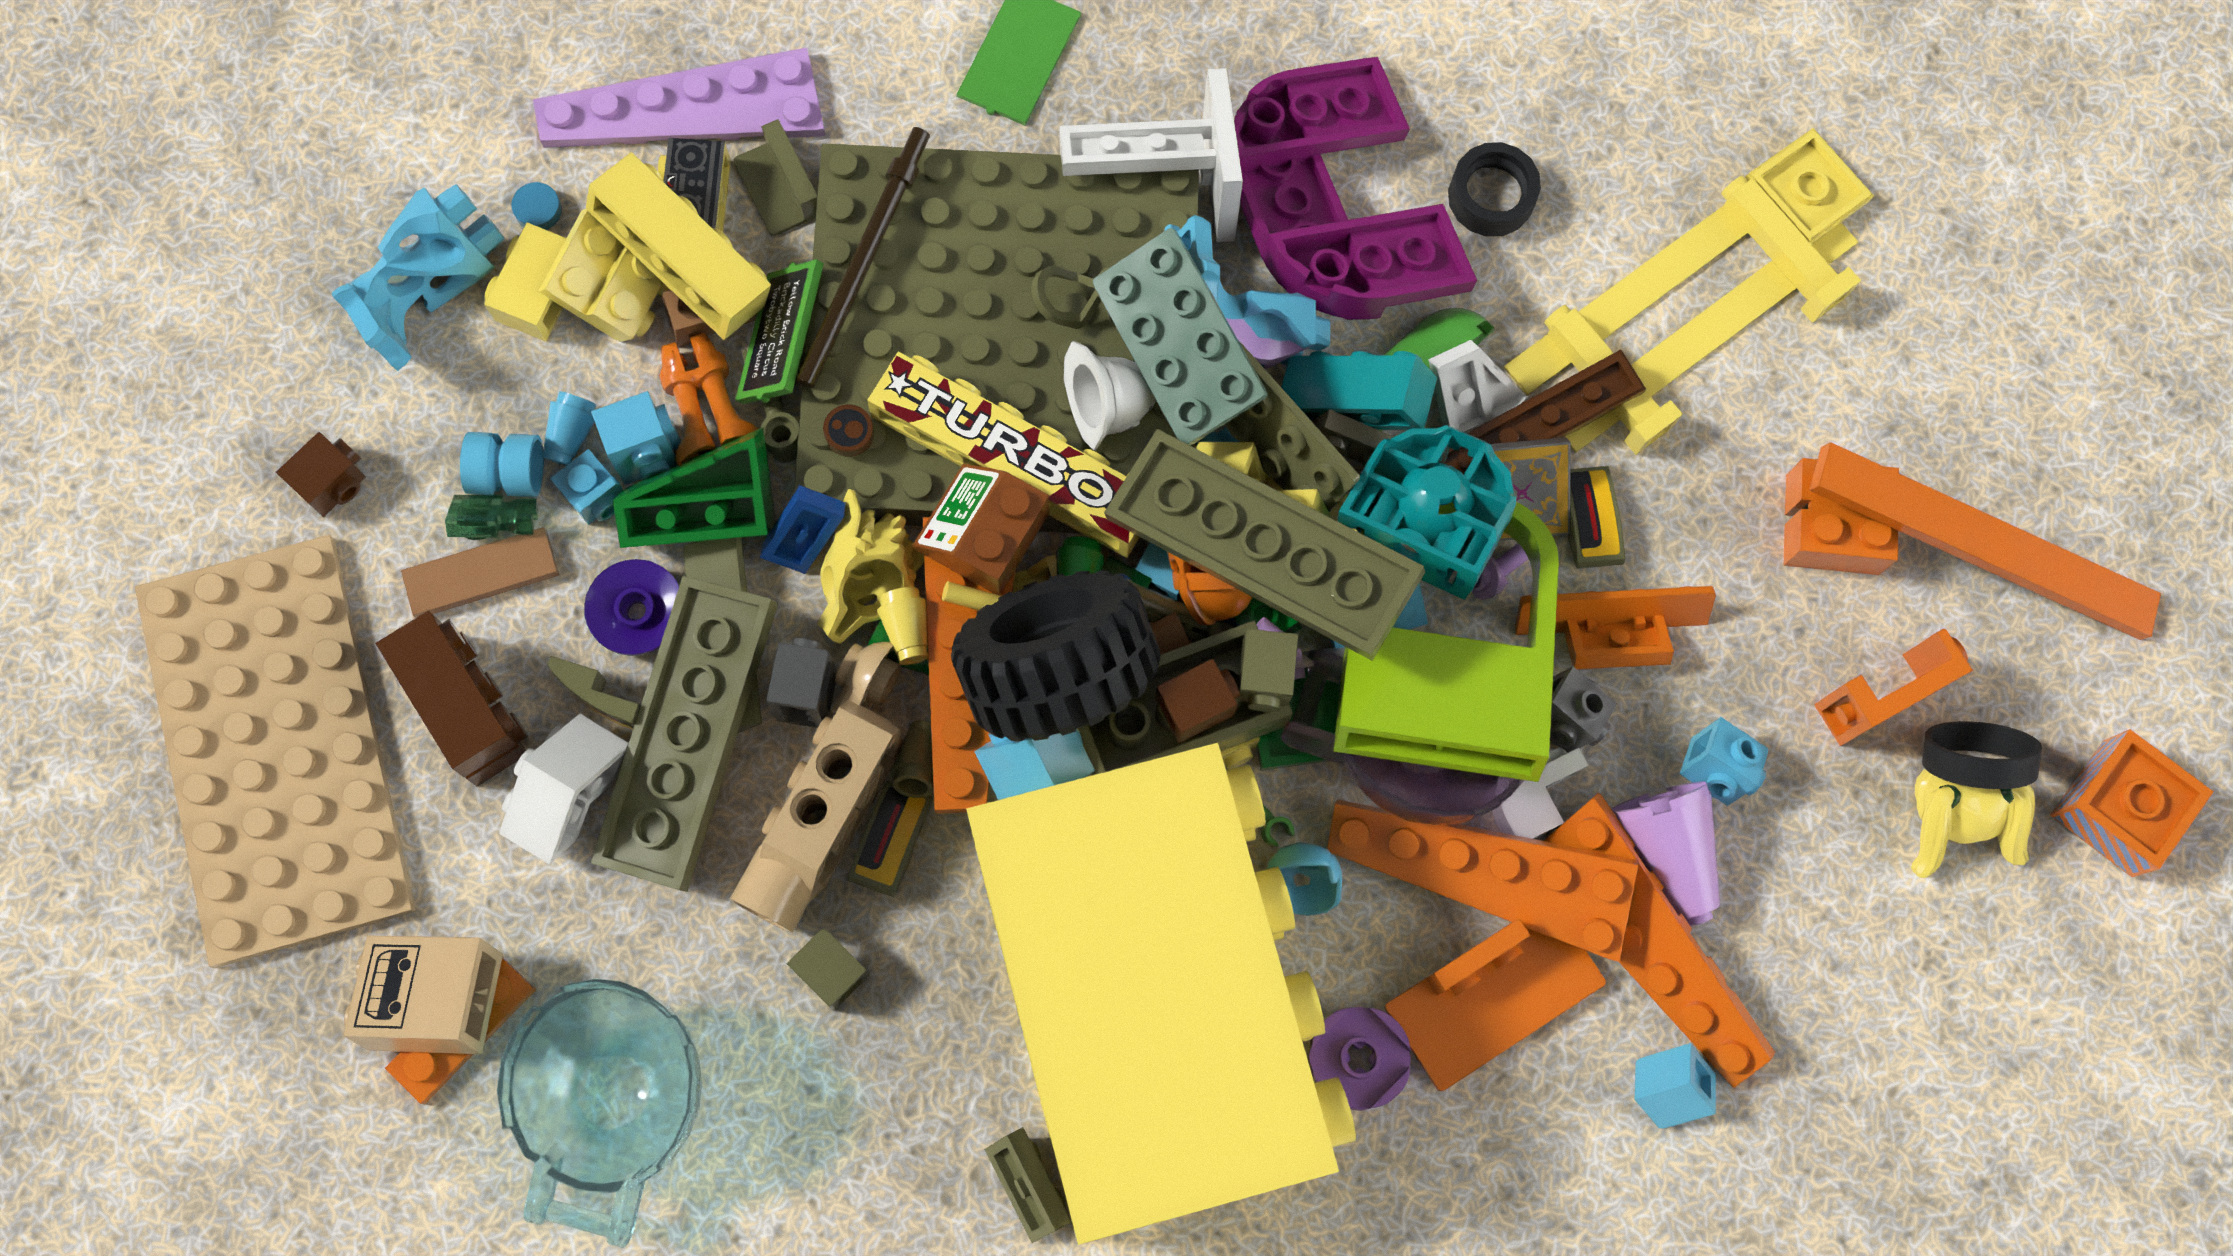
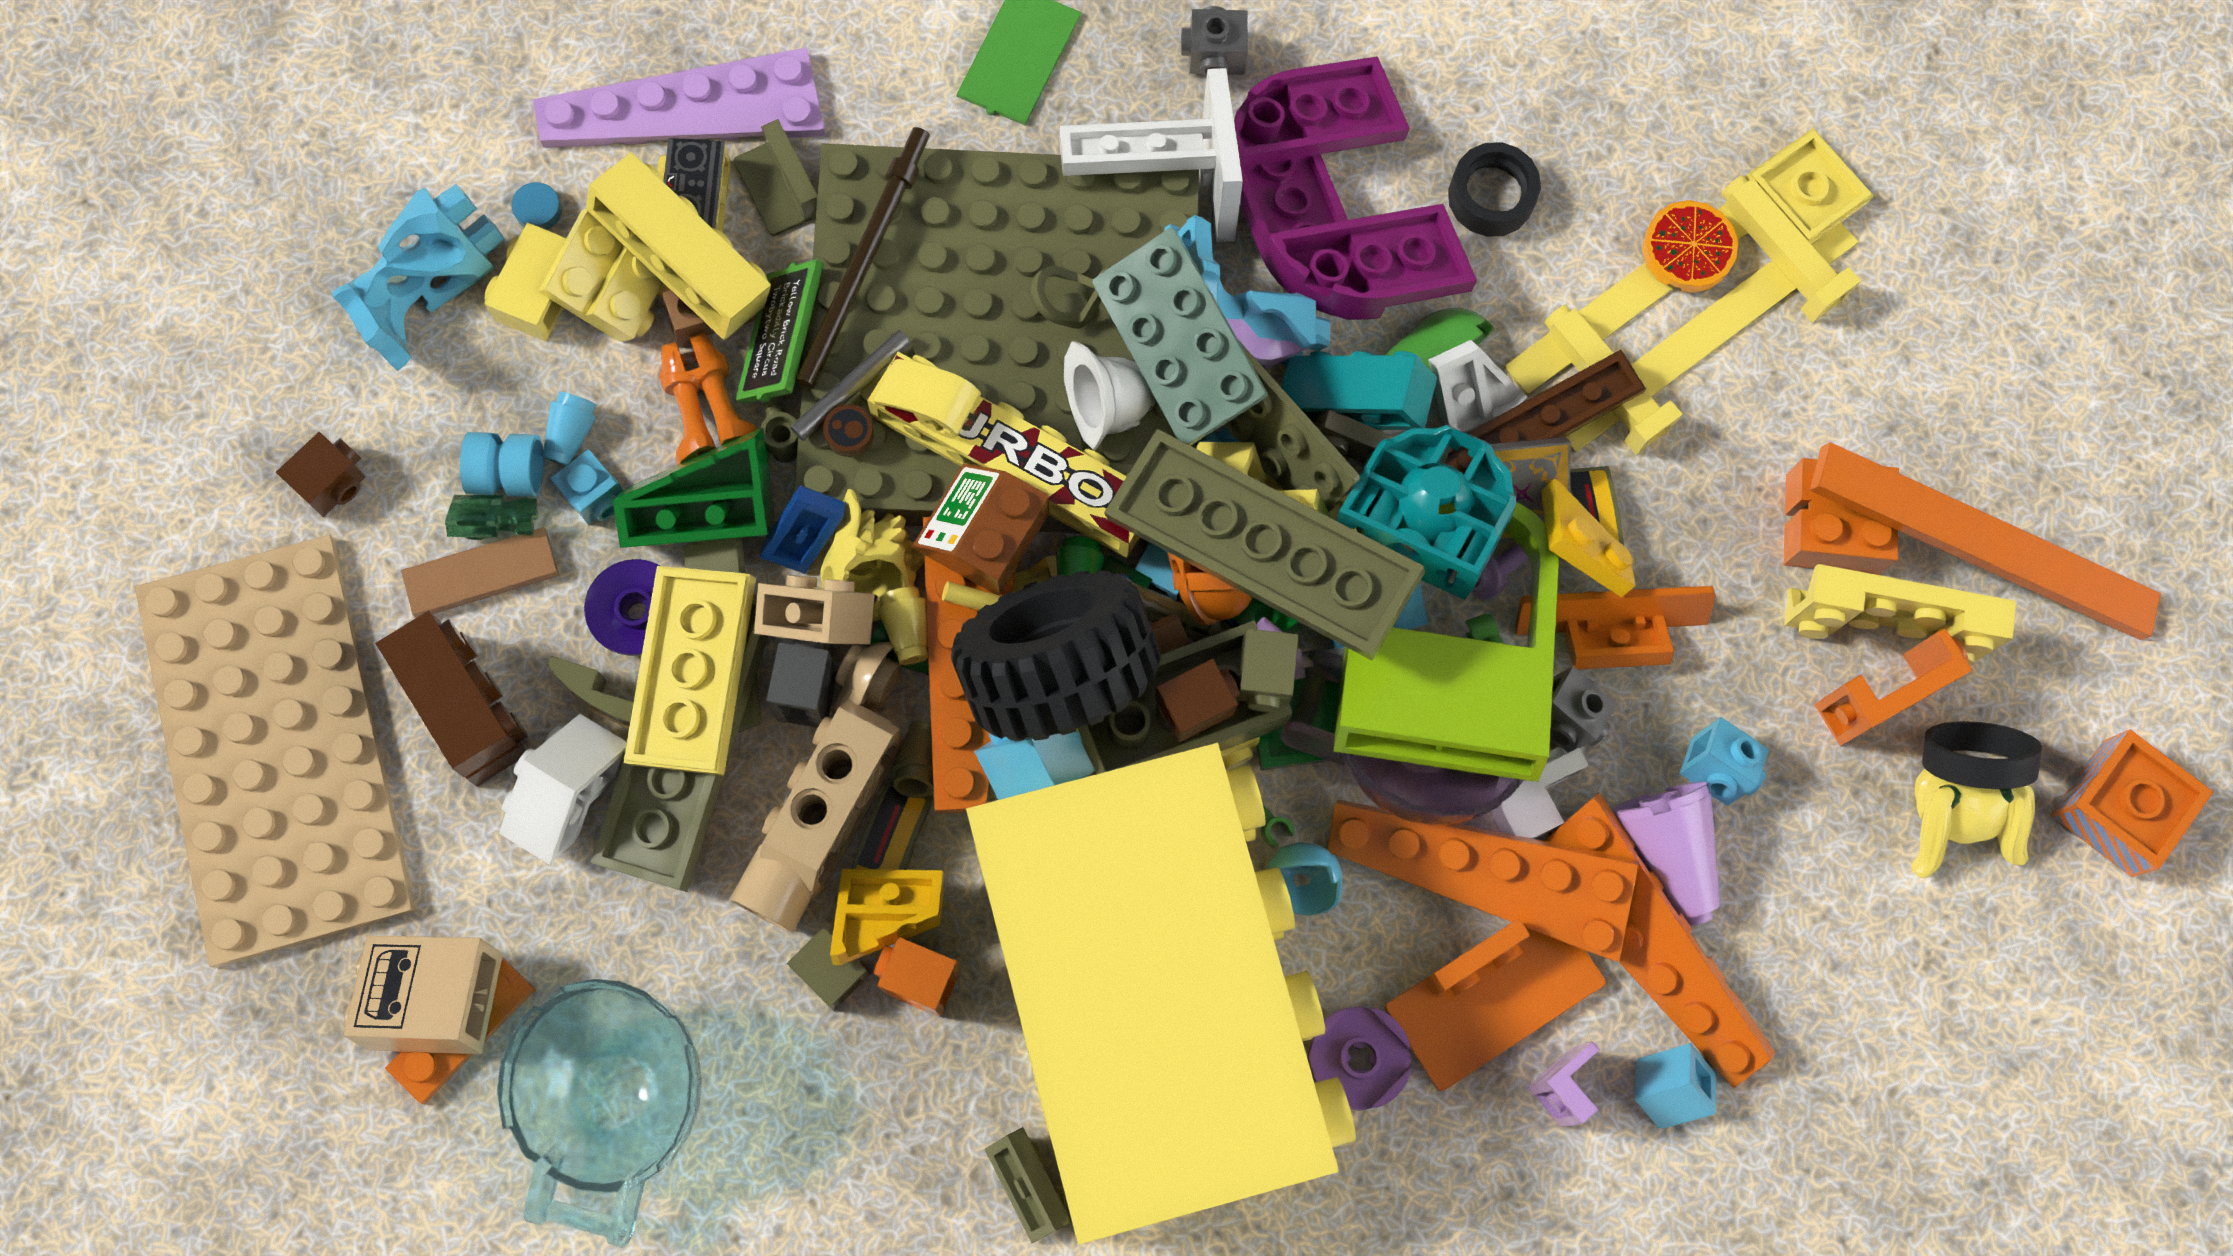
medium azure brick [591,391,681,485] -> none
none -> light yellow tile [623,566,756,776]
none -> tan brick [754,575,874,644]
none -> flat silver bar [790,330,911,441]
none -> yellow wing [830,869,945,965]
none -> light yellow panel [874,359,979,439]
none -> orange brick [874,937,961,1018]
none -> flat silver brick [1181,6,1248,77]
none -> bright green hand [1465,614,1504,644]
none -> lavender panel [1527,1041,1600,1127]
none -> yellow wing [1541,478,1636,598]
none -> tile [1642,200,1739,293]
none -> light yellow piece [1784,564,2016,665]

